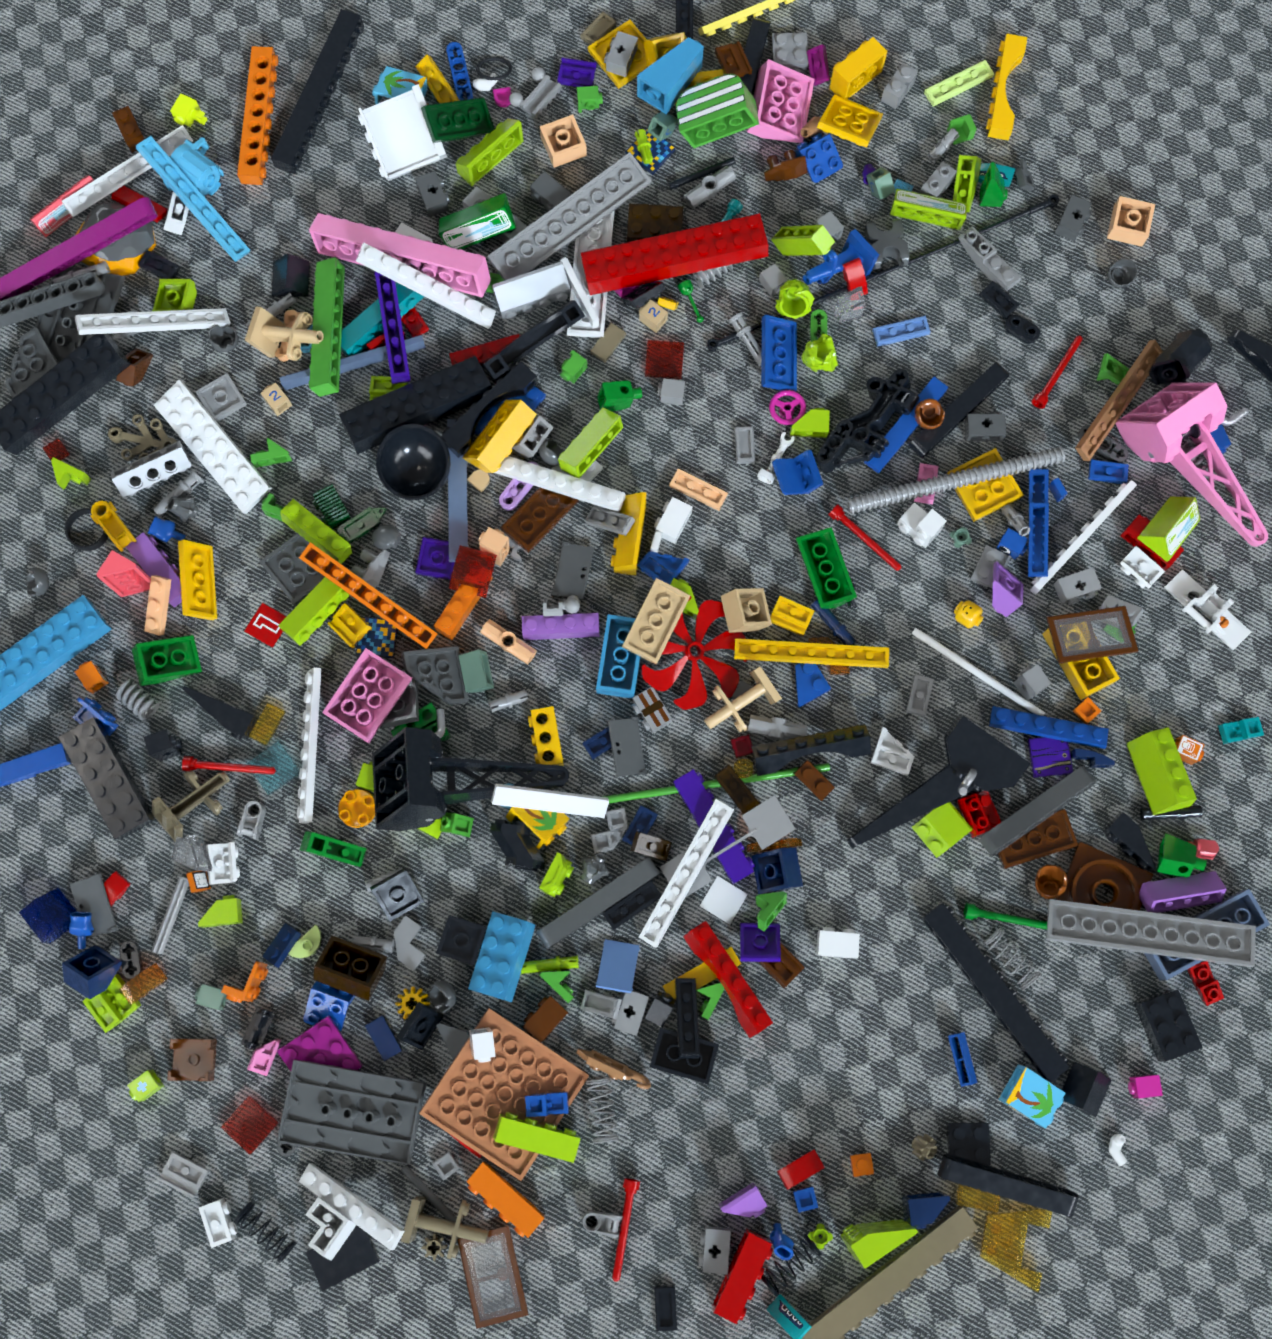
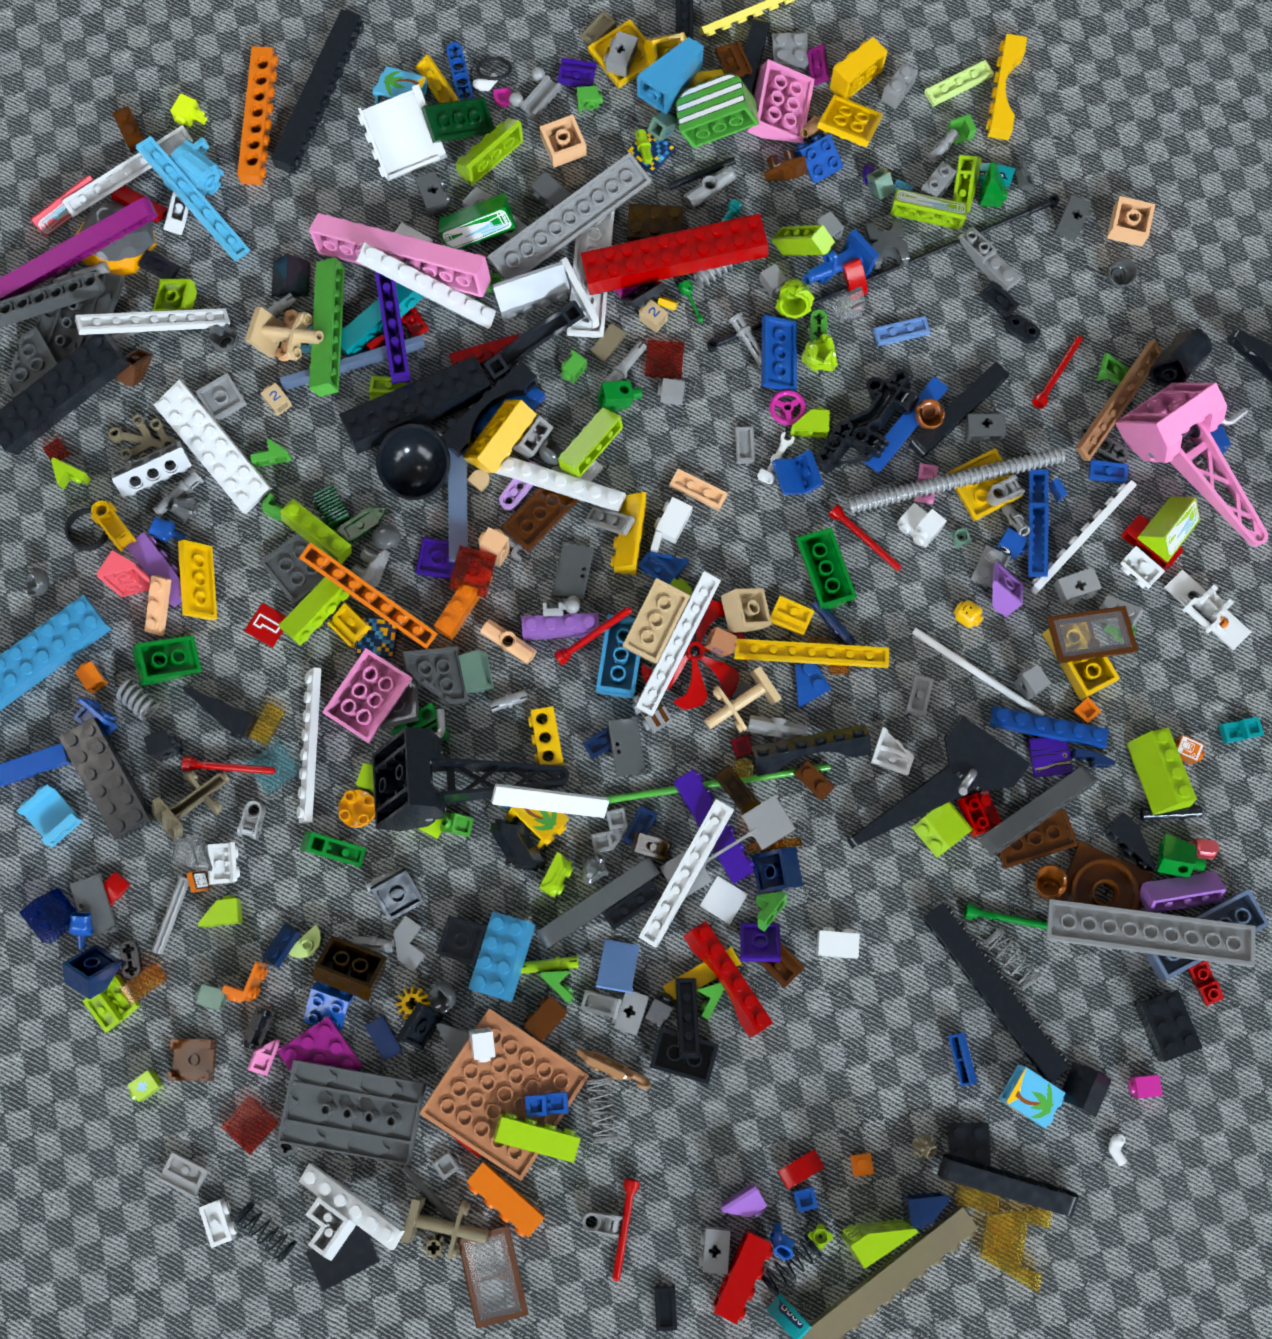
none -> medium azure panel [17,784,83,847]
none -> red piece [554,607,632,665]
none -> light grey pin [603,341,647,382]
none -> white plate [635,571,721,716]
none -> nougat brick [704,627,737,657]
none -> light grey piece [986,475,1025,506]

